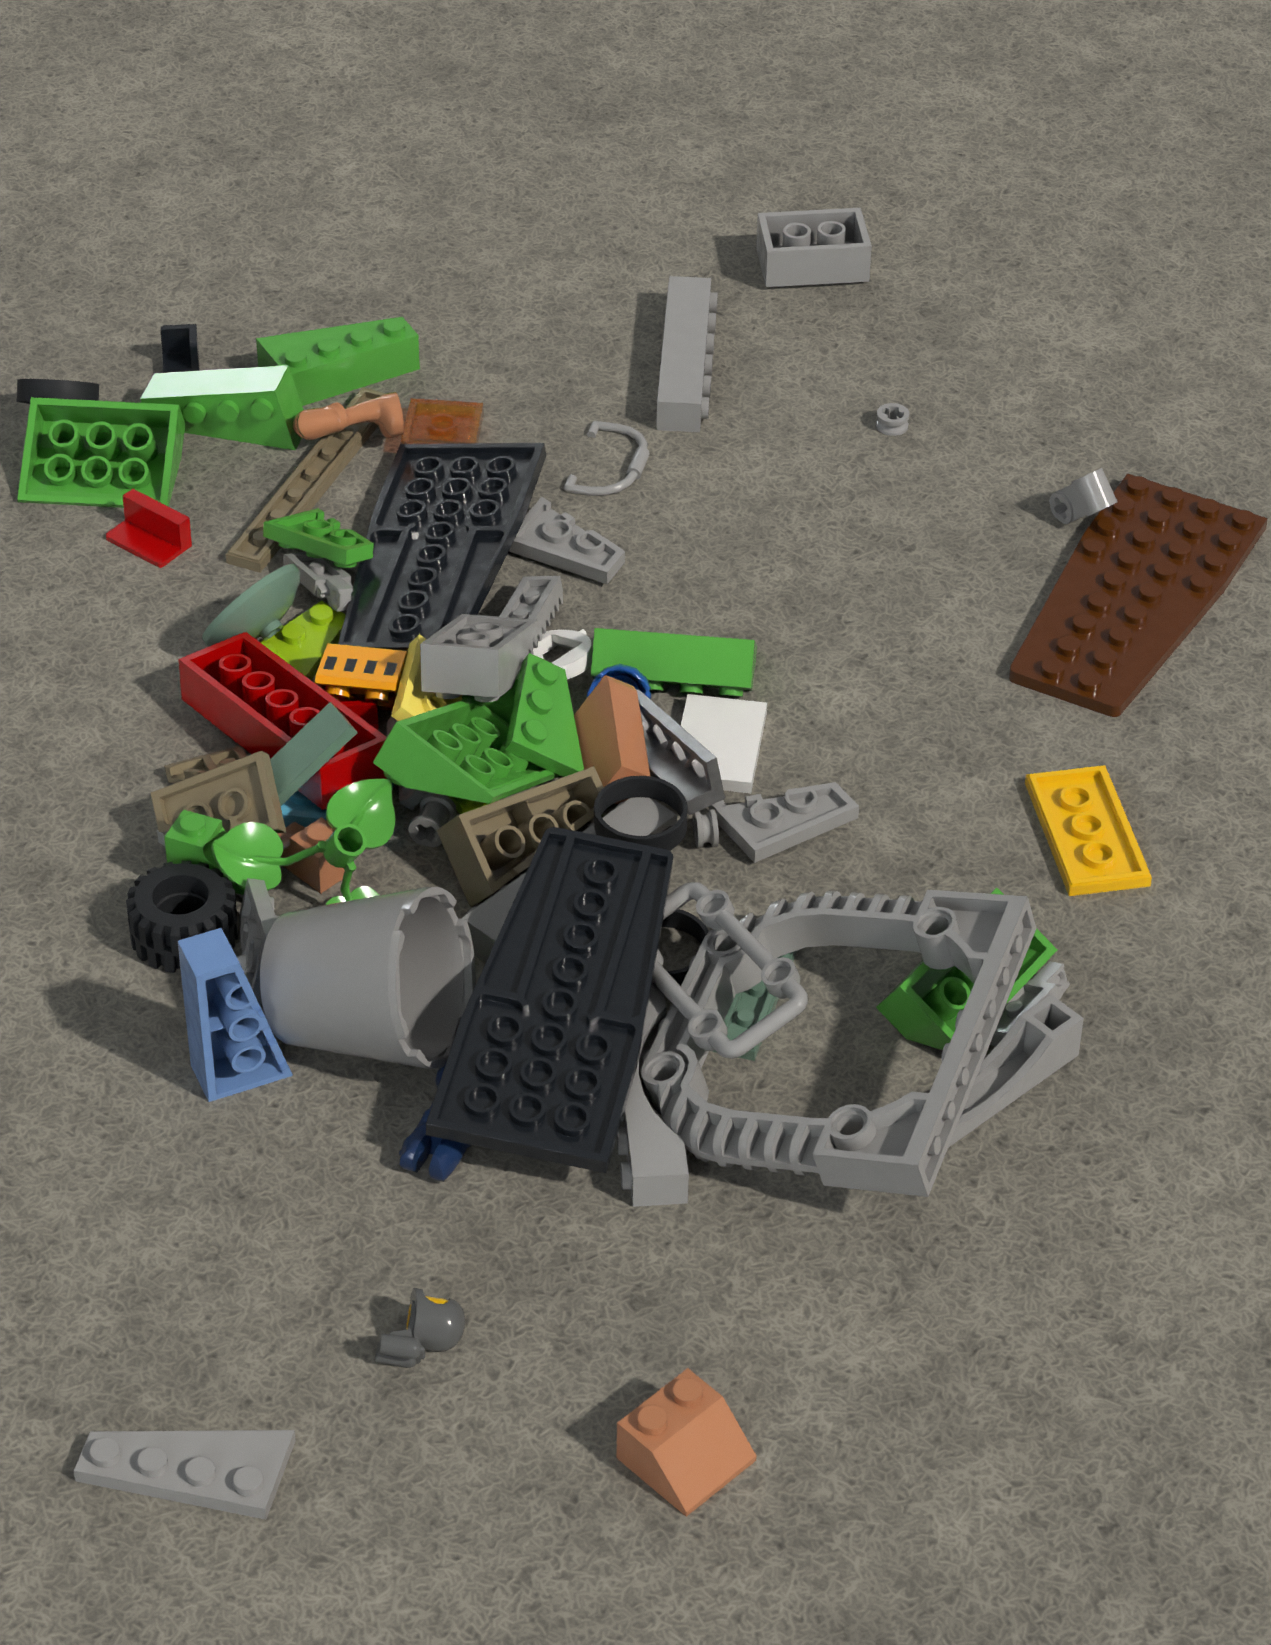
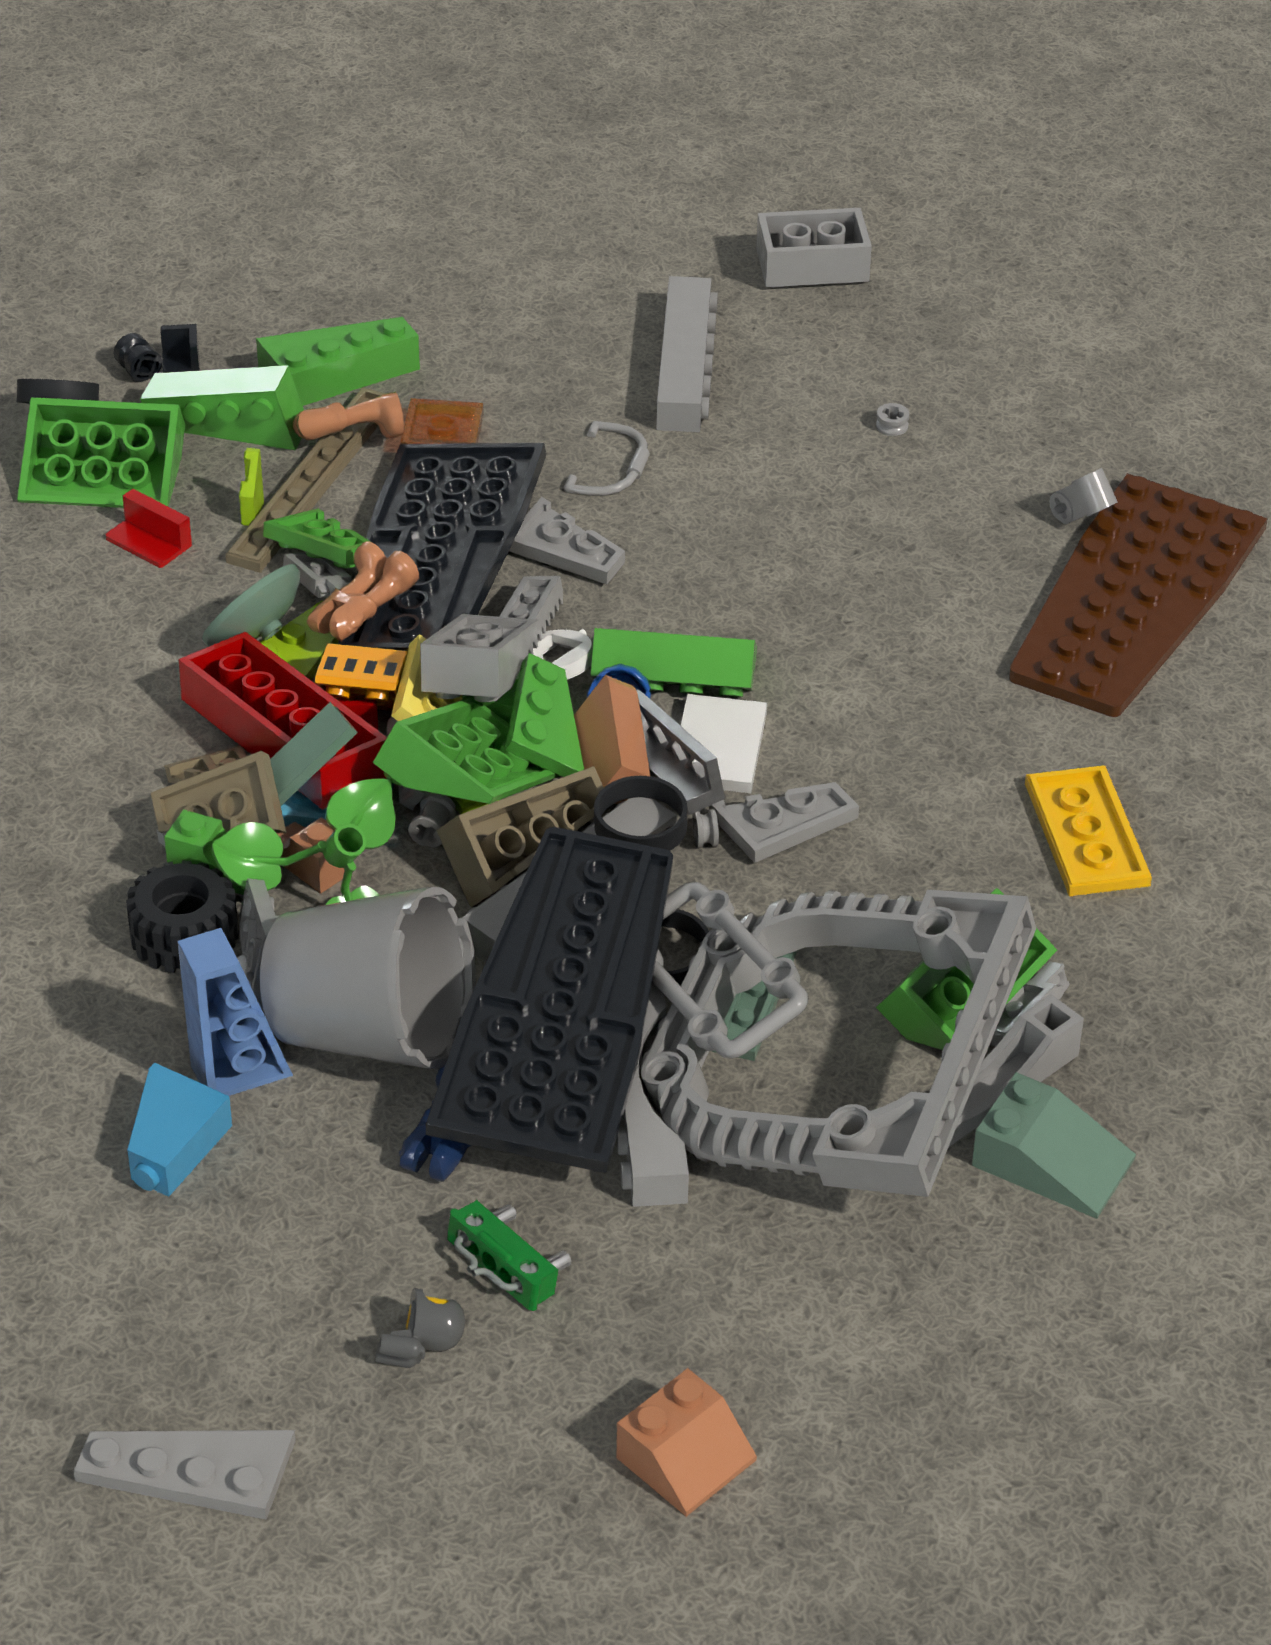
none -> black wheel [113,333,162,382]
none -> dark azure slope [127,1062,232,1197]
none -> lime tile [239,448,264,526]
none -> nougat piece [307,541,419,641]
none -> green piece [447,1200,571,1311]
none -> sand green slope [972,1072,1136,1219]

